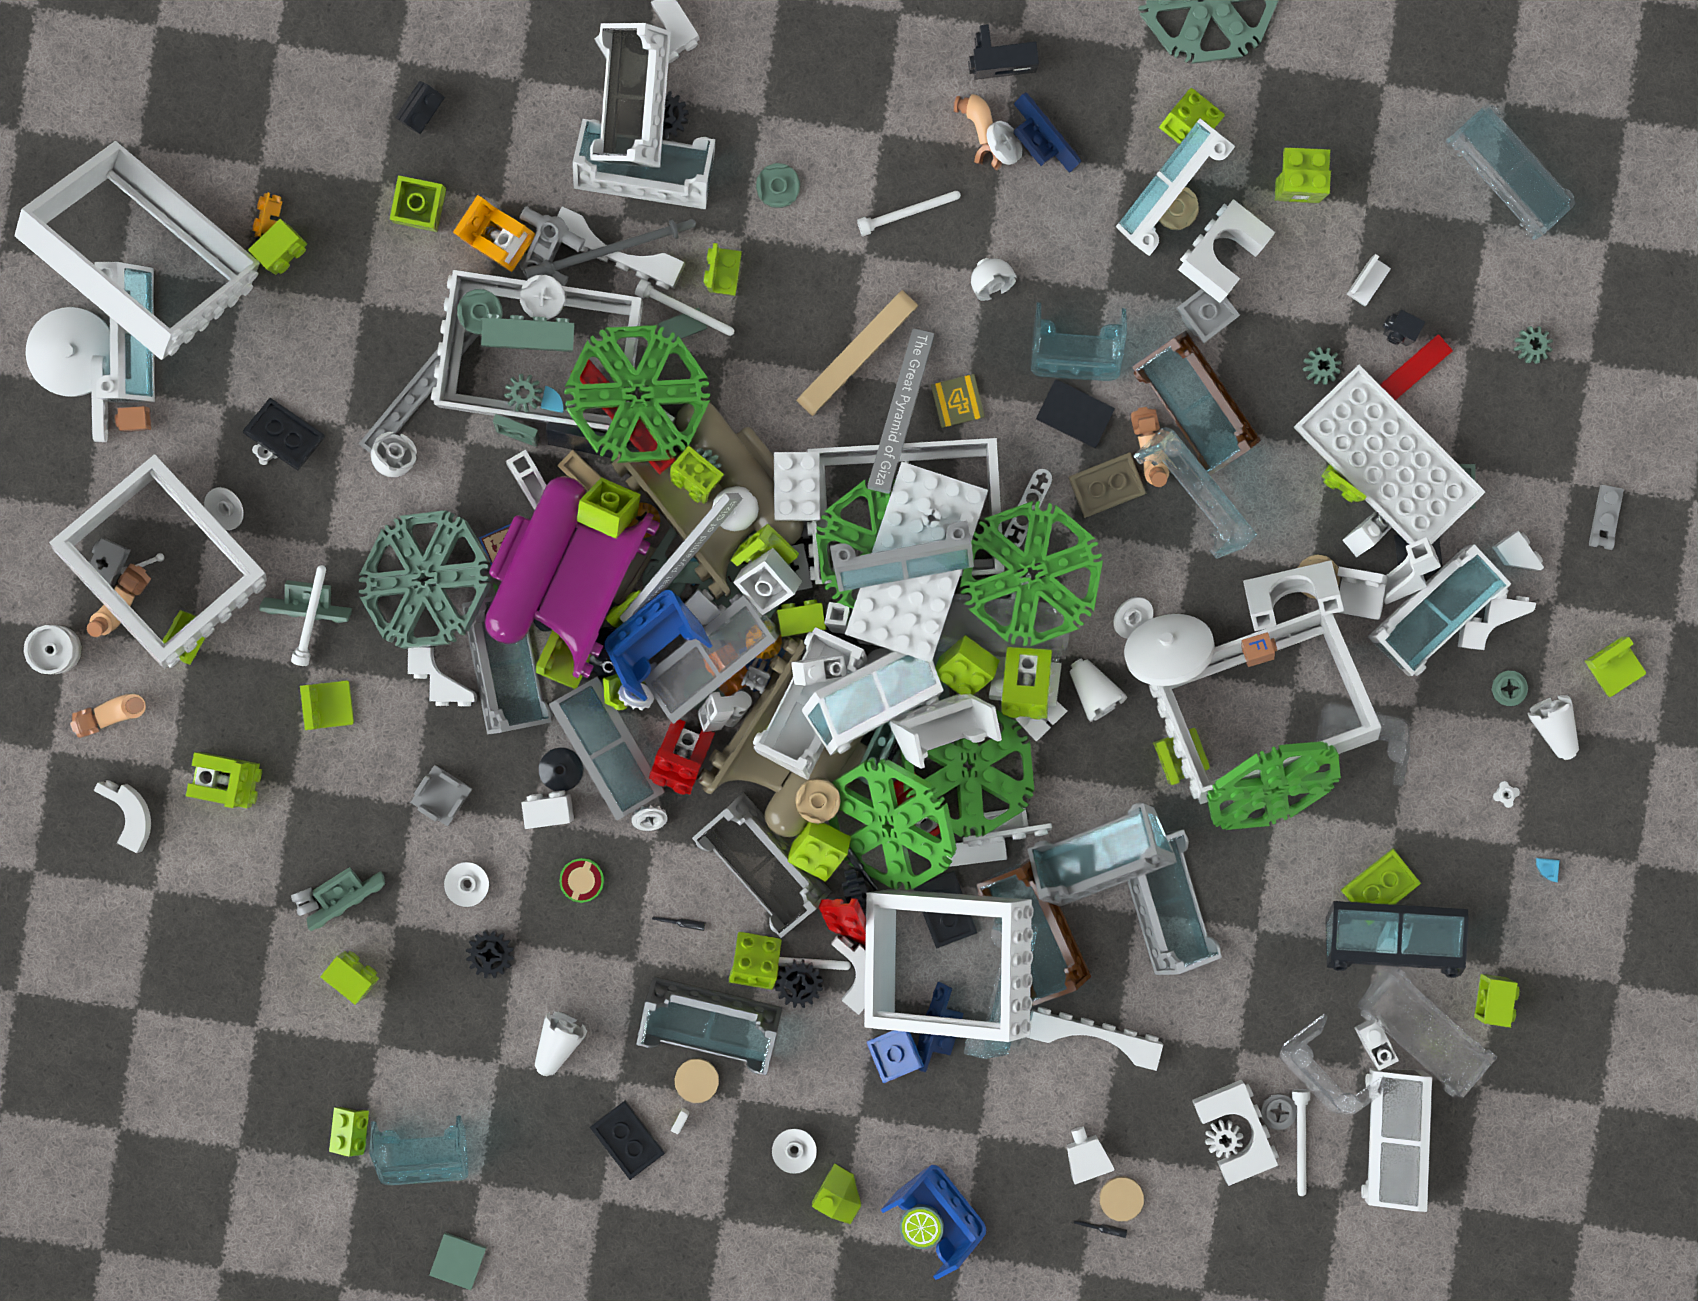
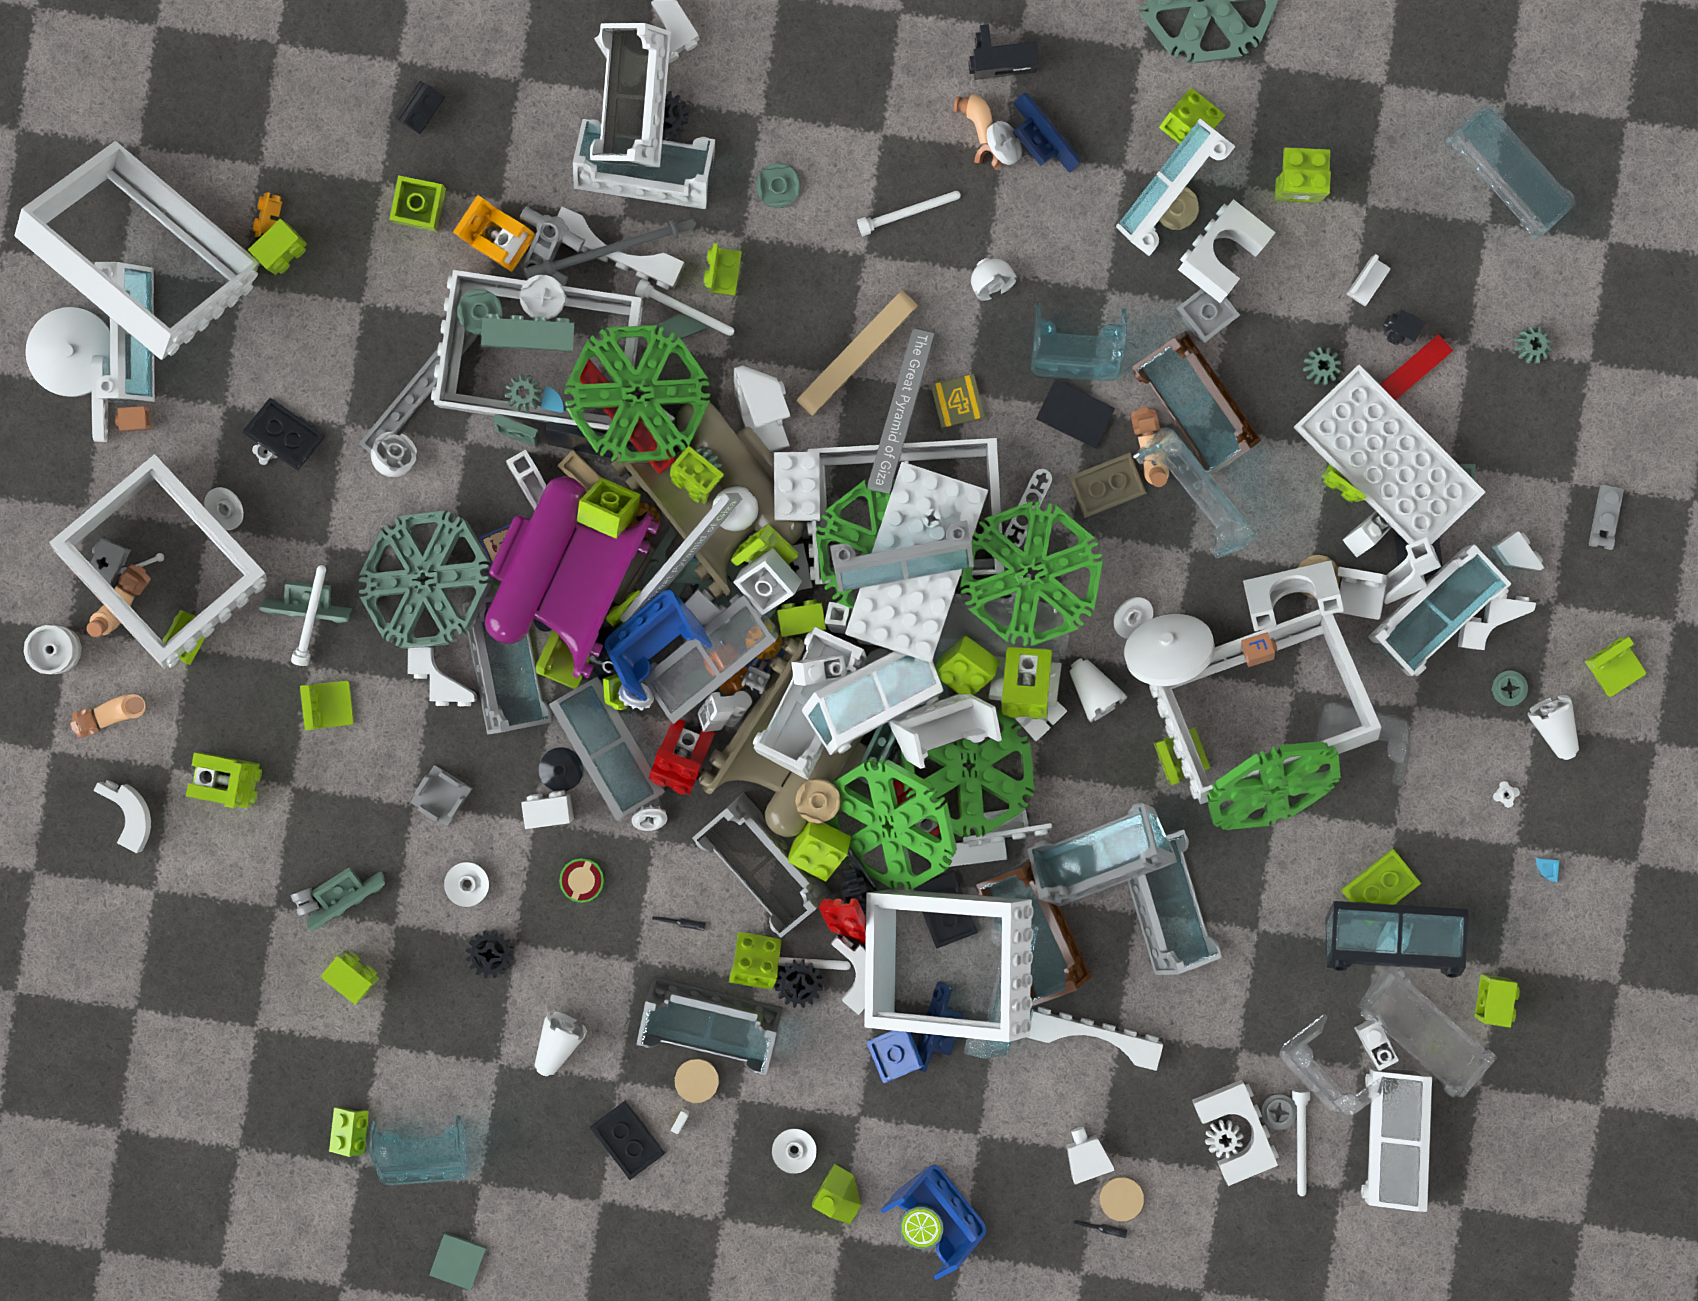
none -> white windscreen [734,365,790,452]

